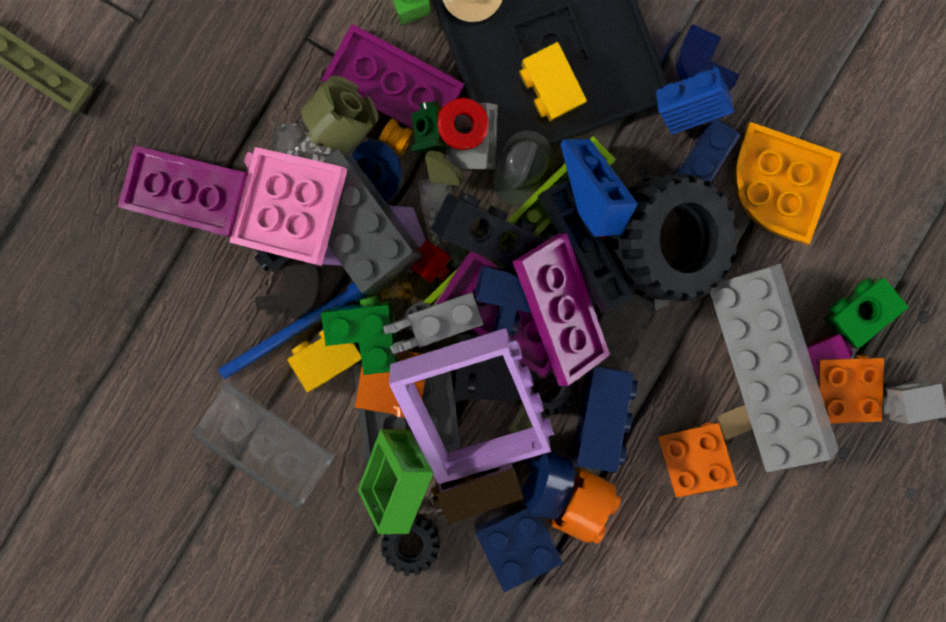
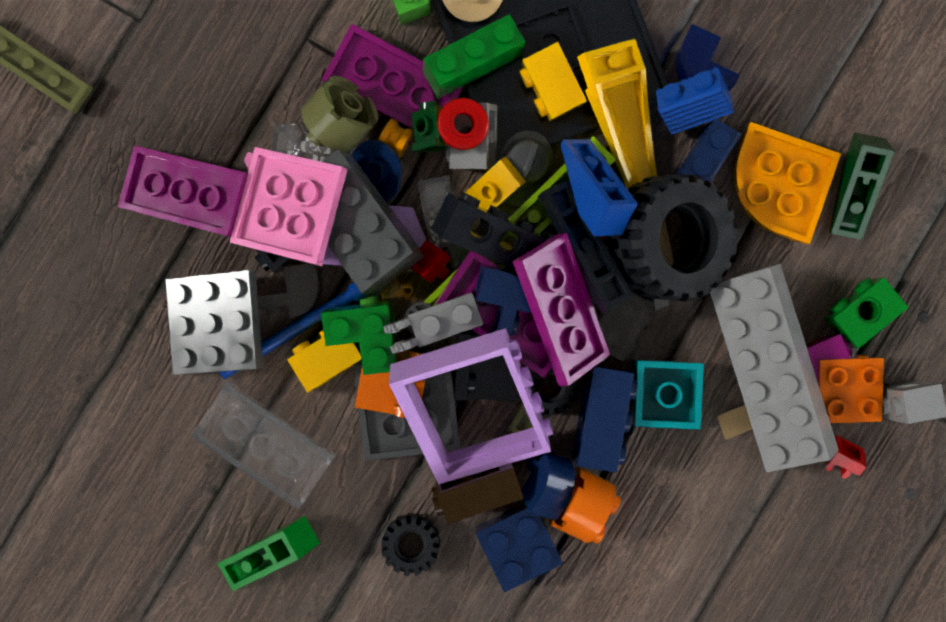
bright green window [358,429,434,535] -> none
olive tile [425,150,464,186] -> none
orange hinge [658,421,738,498] -> none
none -> plate [166,270,263,375]
none -> green slope [217,515,320,591]
none -> green brick [422,14,526,99]
none -> yellow plate [465,157,526,219]
none -> yellow plate [577,38,674,266]
none -> teal brick [630,359,704,429]
none -> red tile [826,435,867,479]
none -> dark green slope [830,132,895,240]

